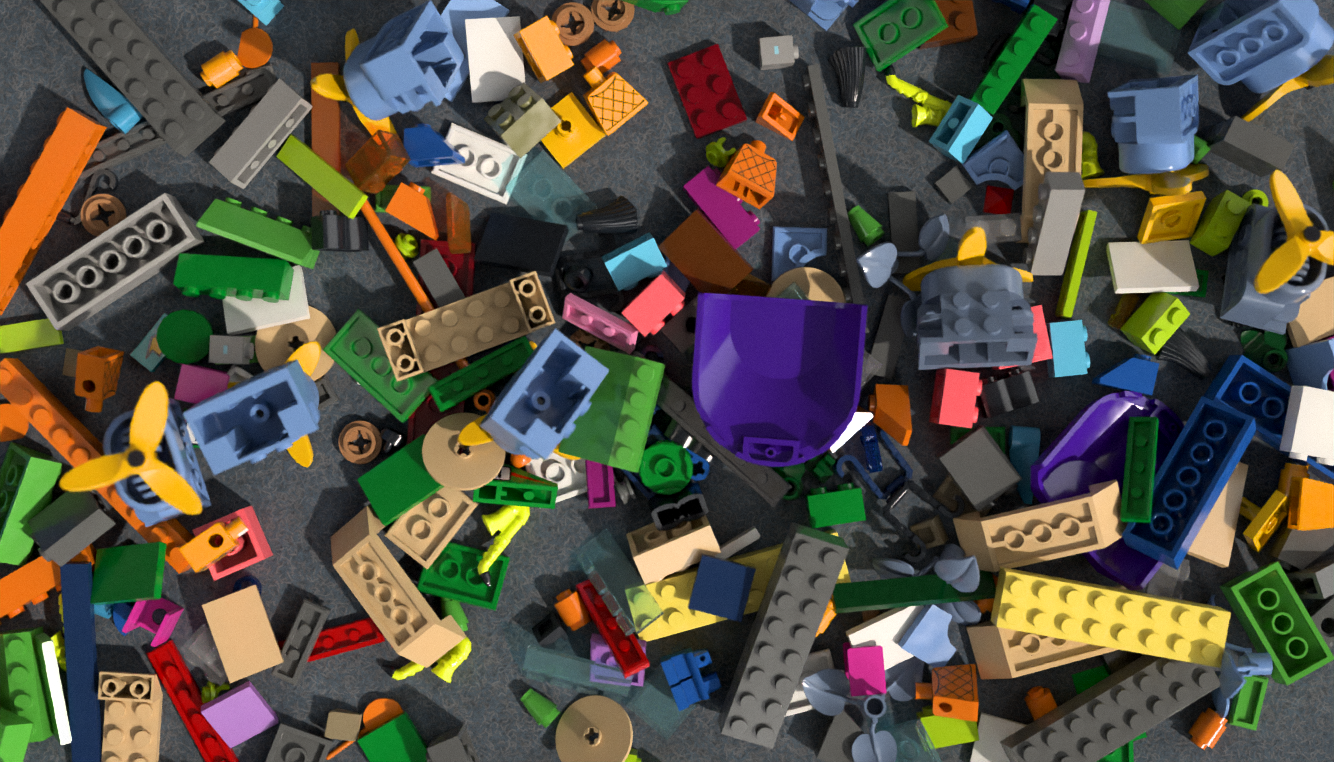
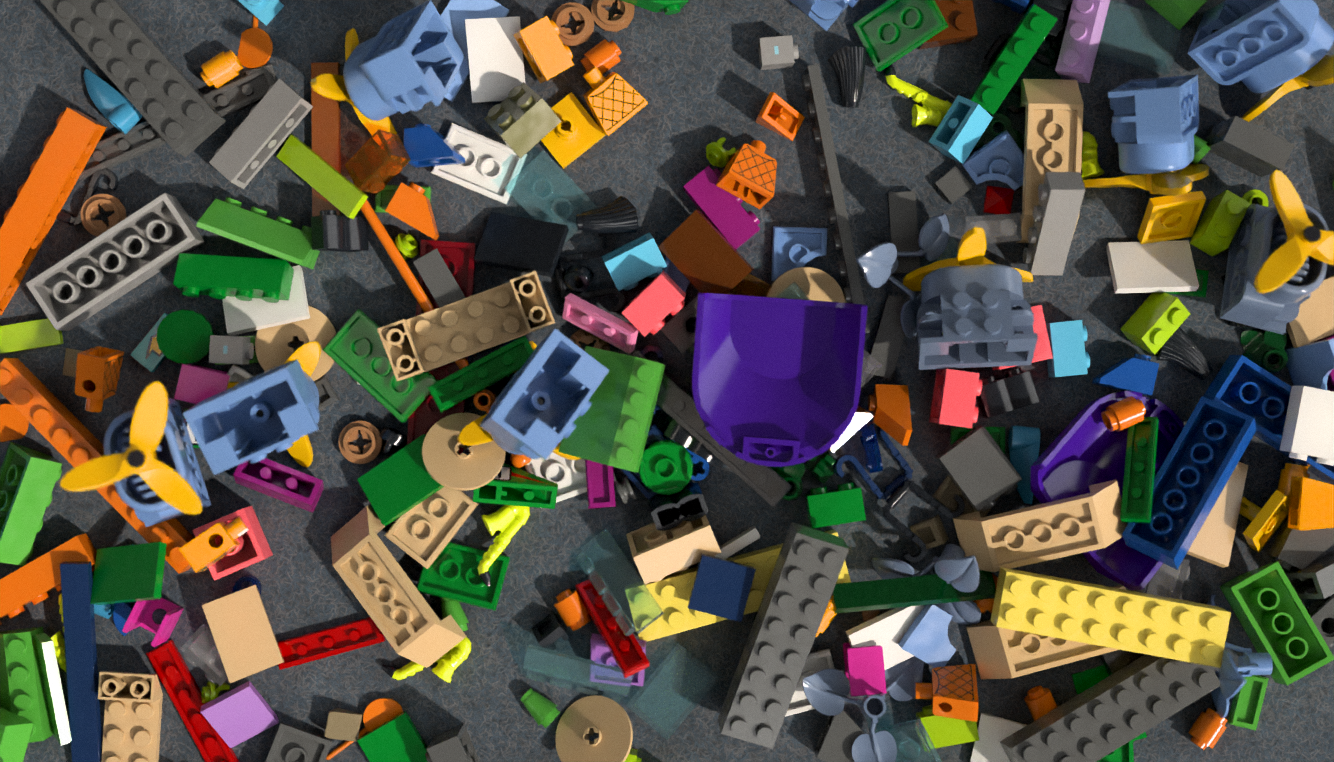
dark grey brick [28,490,116,567] -> none
dark grey tile [270,598,331,685] -> none
clear orange slope [446,193,471,254] -> none
blue hips [660,647,722,711] -> none
dark red plate [667,44,747,140] -> none
bright green cone [847,205,885,246] -> none
lime tile [1055,210,1097,319] -> none
clear orange axle [1108,293,1142,330] -> none
none -> magenta brick [233,458,324,513]
none -> orange brick [1101,396,1146,432]

